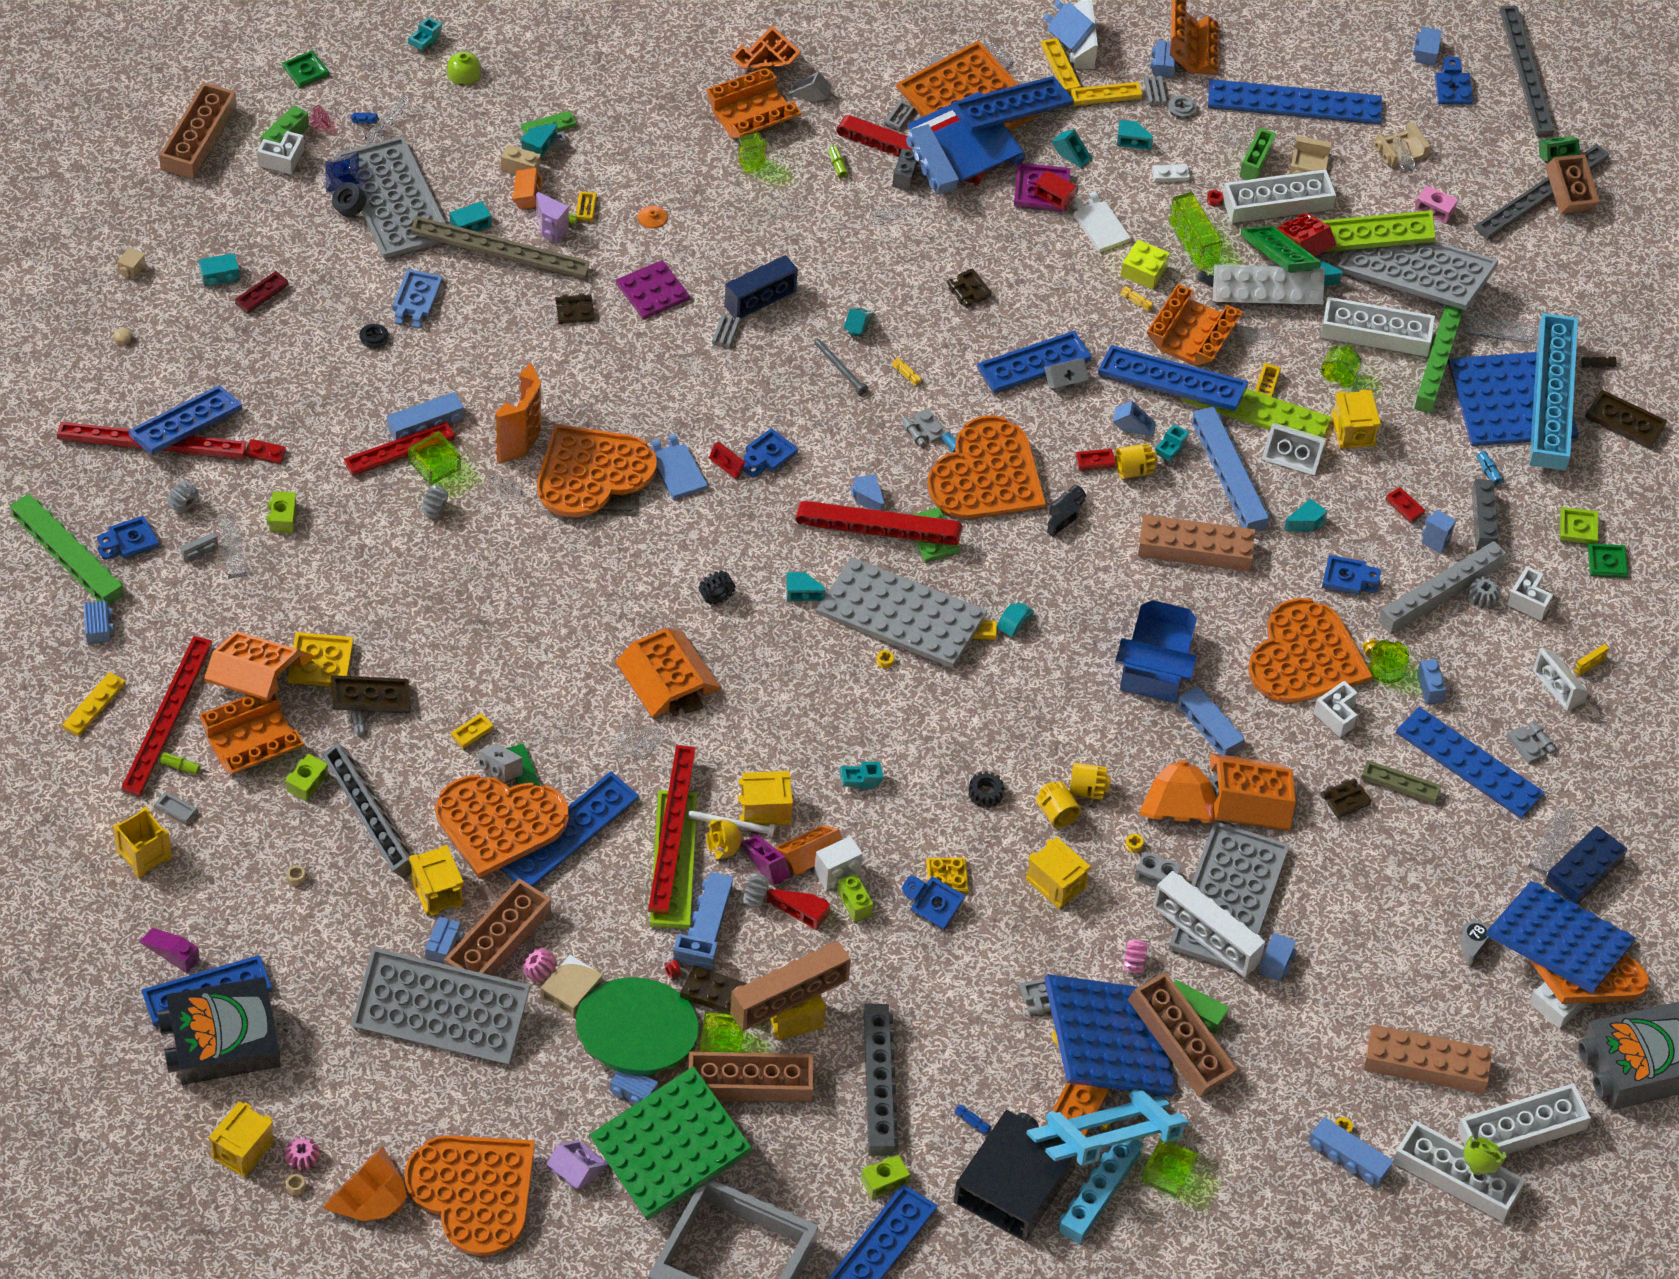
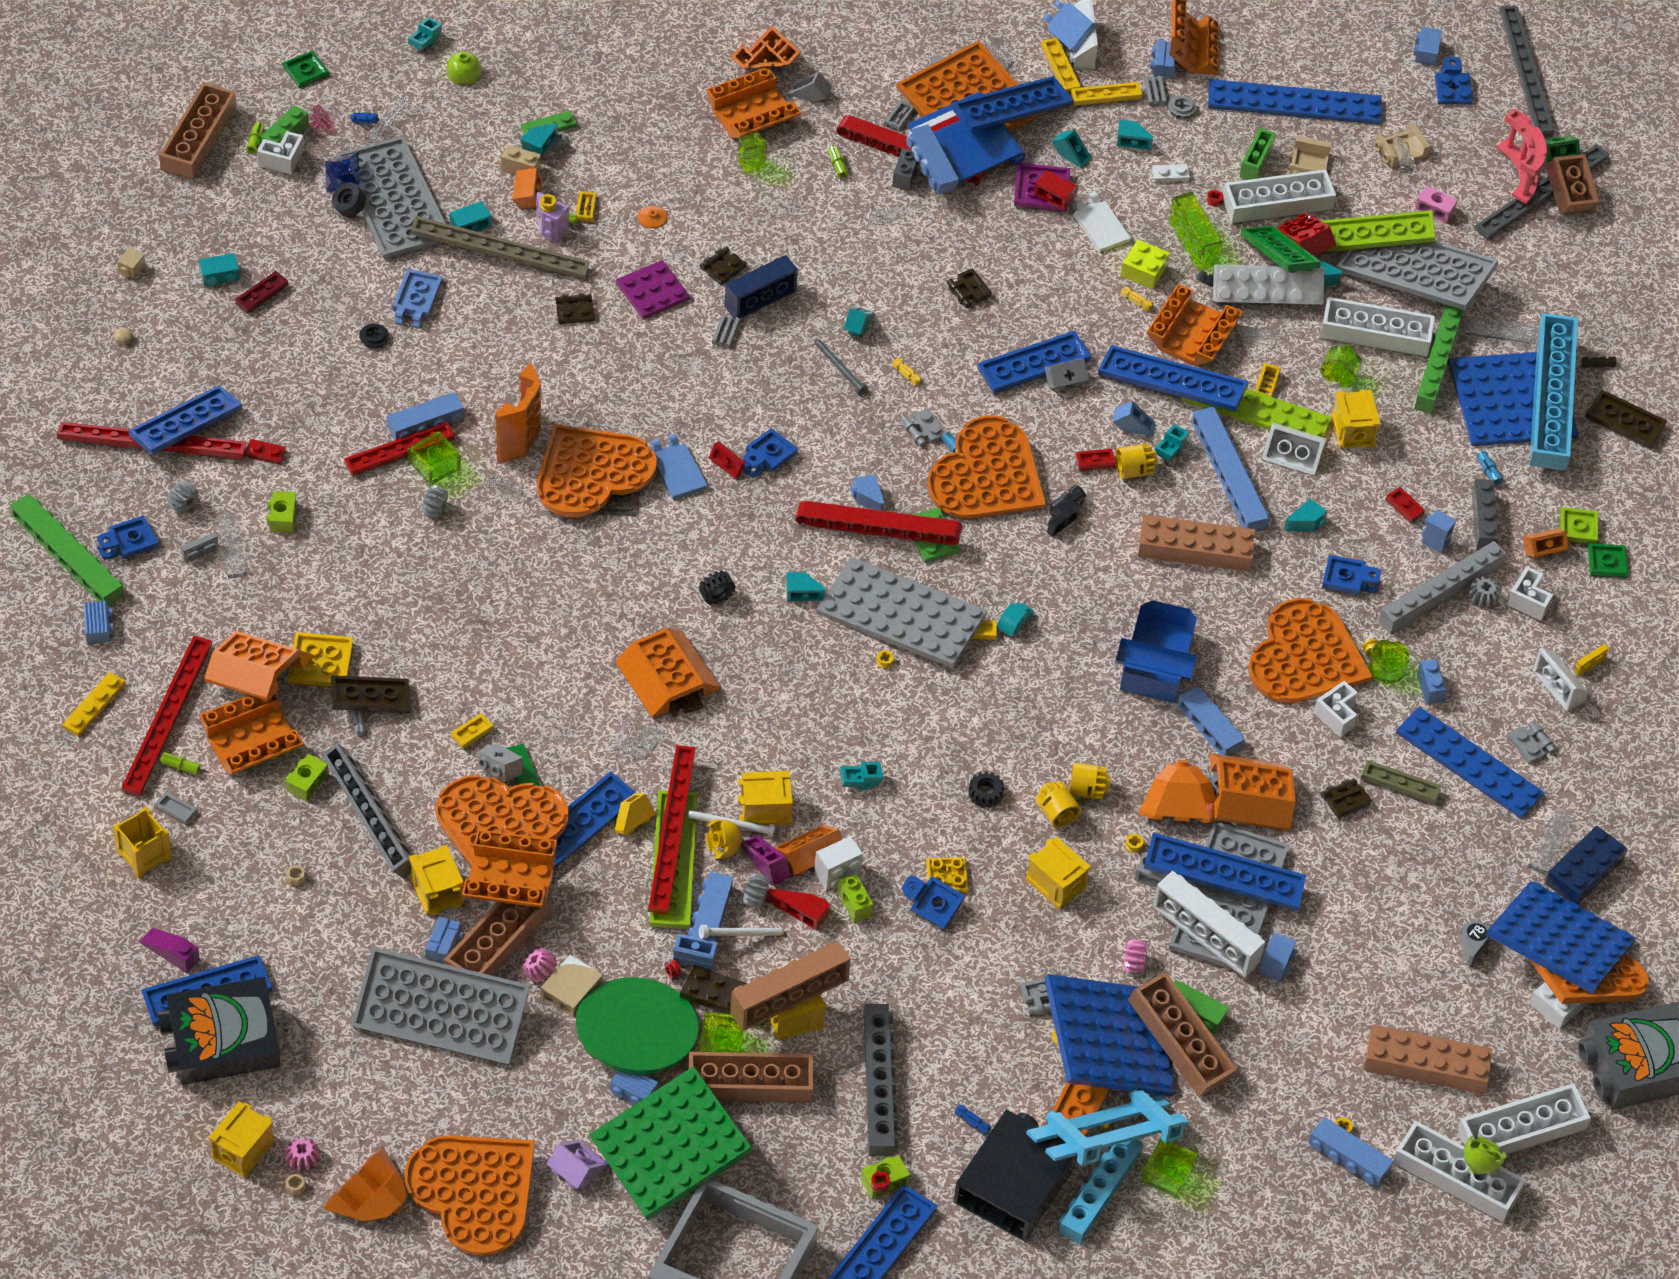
none -> lime axle [246,122,265,153]
none -> orange slope [462,830,557,908]
none -> yellow bush [540,194,556,212]
none -> yellow slope [614,793,656,835]
none -> dark brown plate [699,246,747,285]
none -> white bar [699,925,784,939]
none -> red bush [871,1171,890,1193]
none -> blue plate [1144,832,1306,911]
none -> coral fence [1496,109,1547,204]
none -> orange brick [1523,529,1569,558]

